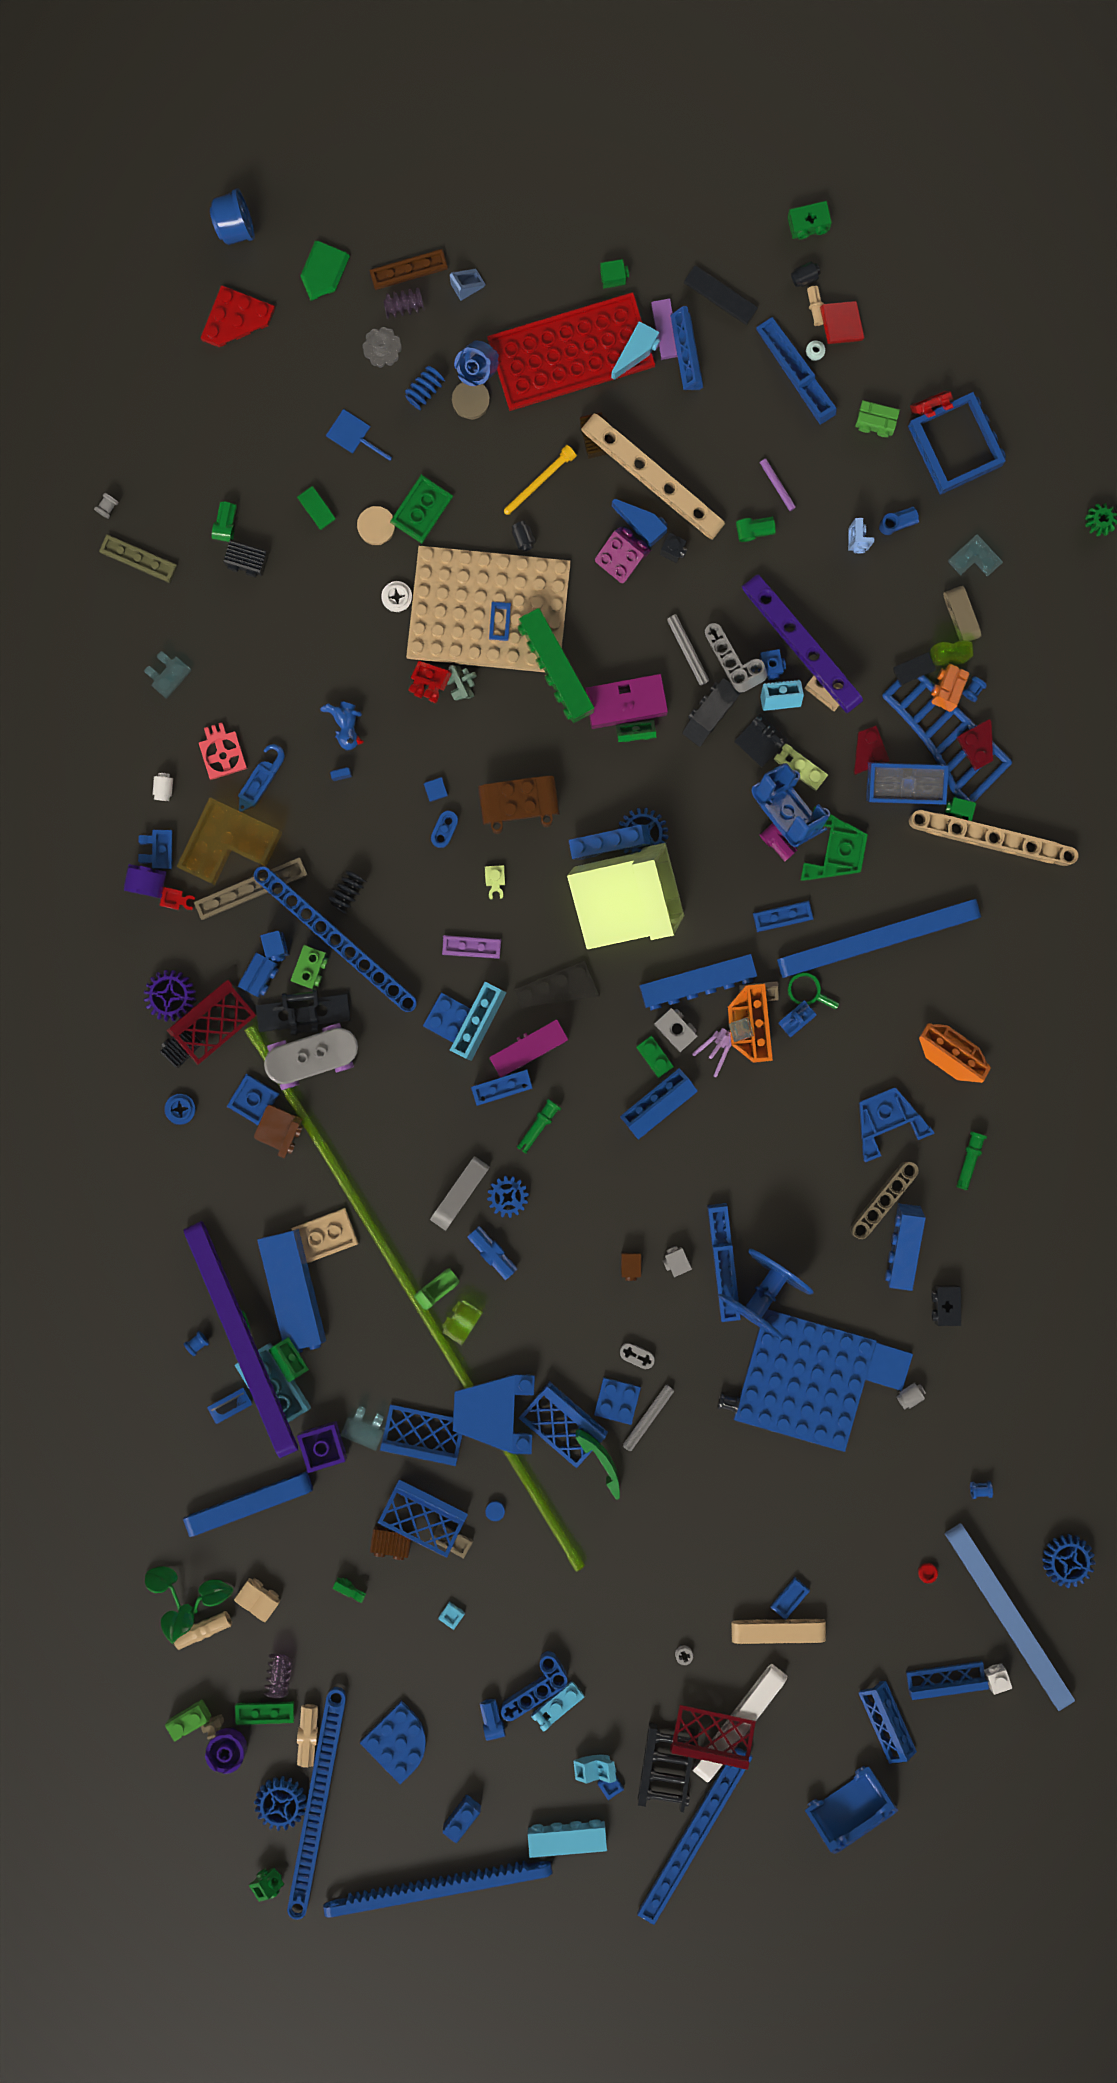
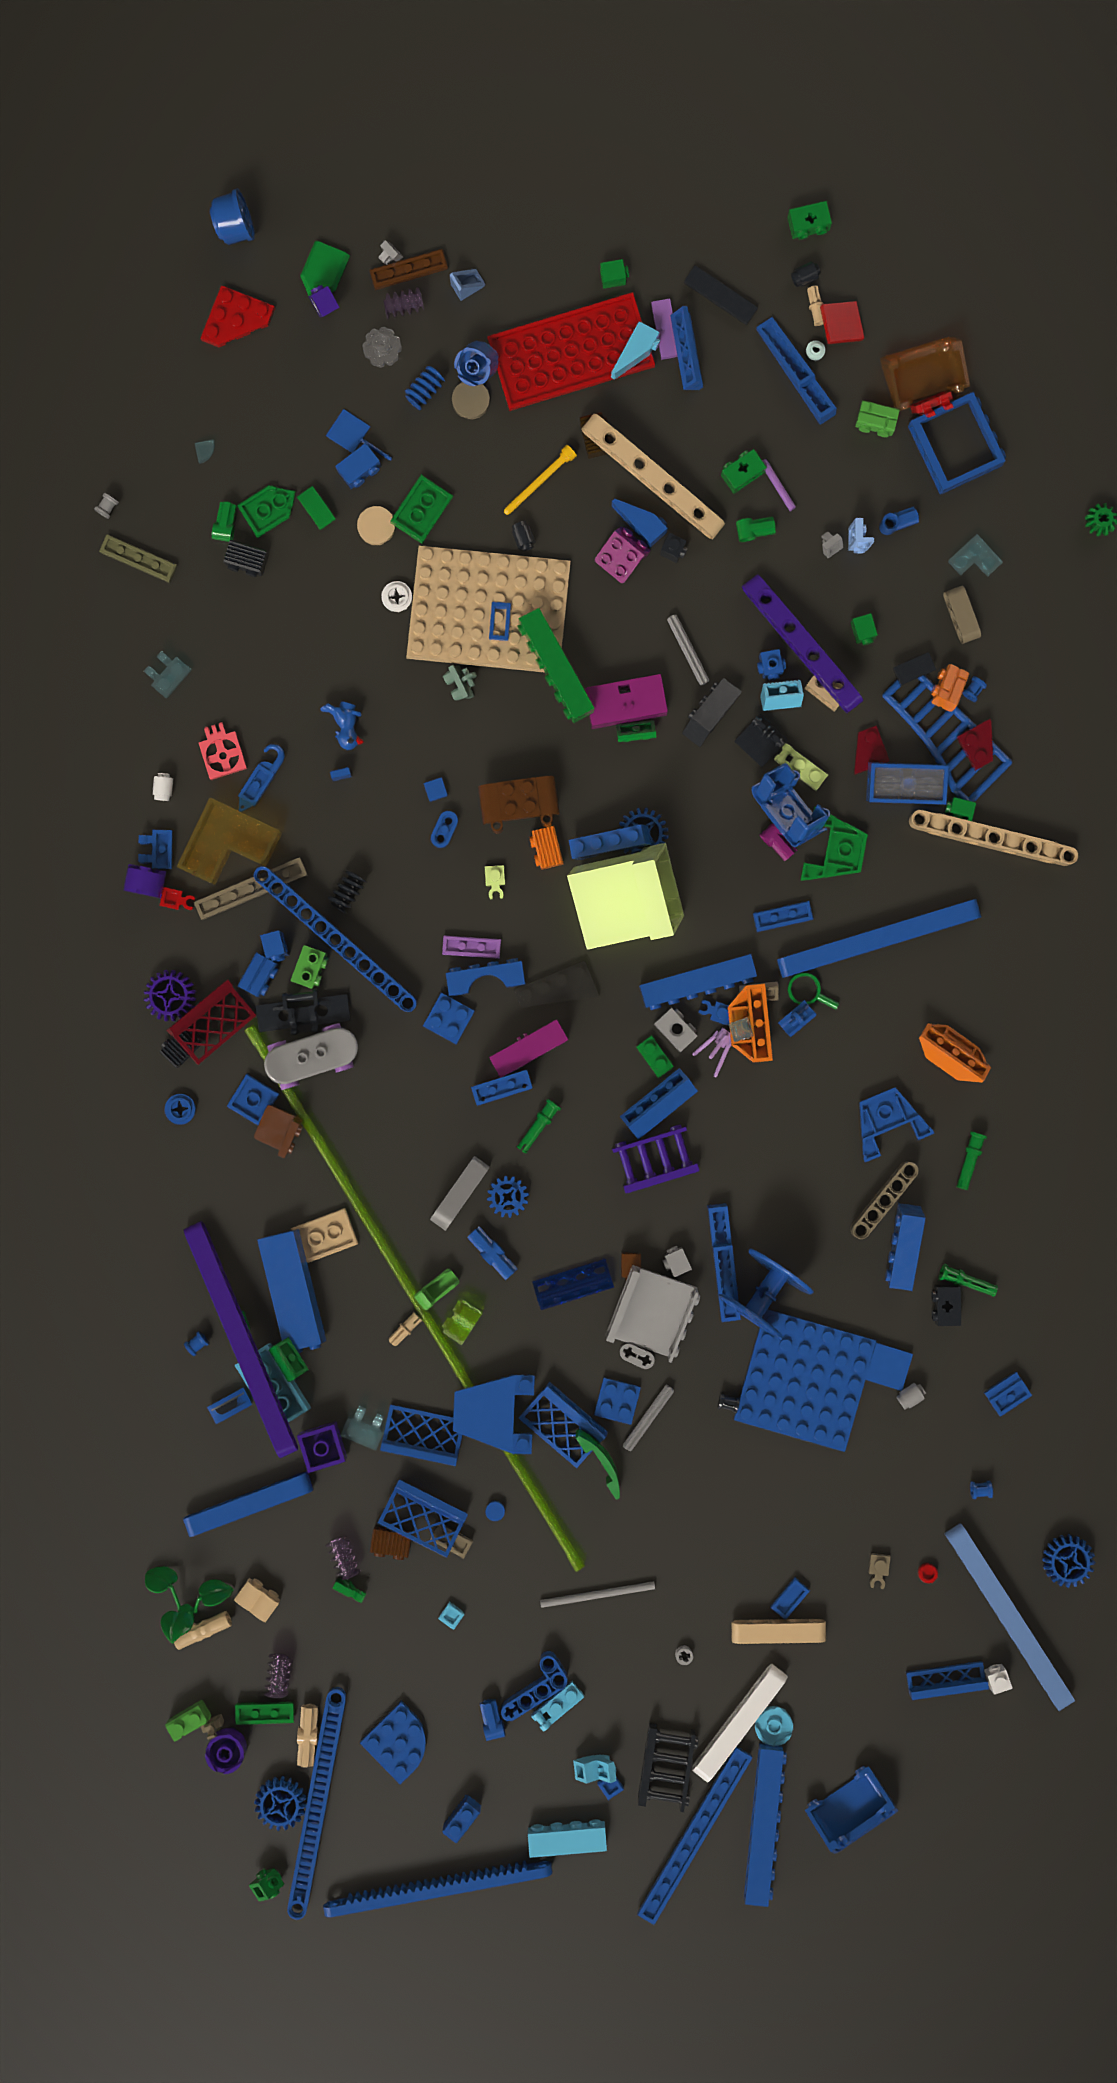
red plate [408,661,452,703] -> none
medium azure brick [450,982,506,1061] -> none
dark red fence [670,1705,756,1770] -> none
light grey beam [705,623,768,692] -> none
blue fence [858,1681,917,1764] -> none
clear neon green brick [930,640,973,666] -> none
none -> clear light blue tile [195,440,215,464]
none -> green tile [237,485,296,538]
none -> dark purple brick [308,284,339,317]
none -> clear purple piece [325,1535,361,1580]
none -> blue brick [335,443,381,489]
none -> light grey tile [379,240,403,265]
none -> tan axle [388,1312,422,1346]
none -> blue arch [446,958,525,996]
none -> orange brick [529,826,563,870]
none -> clear blue fence [532,1259,614,1310]
none -> light grey piece [540,1581,655,1608]
none -> light grey panel [606,1265,700,1363]
none -> dark purple fence [612,1124,699,1193]
none -> blue plate [698,1000,729,1026]
none -> green brick [721,449,767,494]
none -> blue brick [744,1743,787,1907]
none -> medium azure tile [755,1706,793,1746]
none -> light grey tile [821,532,843,558]
none -> green brick [850,613,878,646]
none -> dark tan plate [868,1553,890,1589]
none -> clear orange windscreen [880,337,970,410]
none -> green pin [938,1263,998,1297]
none -> blue plate [983,1371,1032,1417]

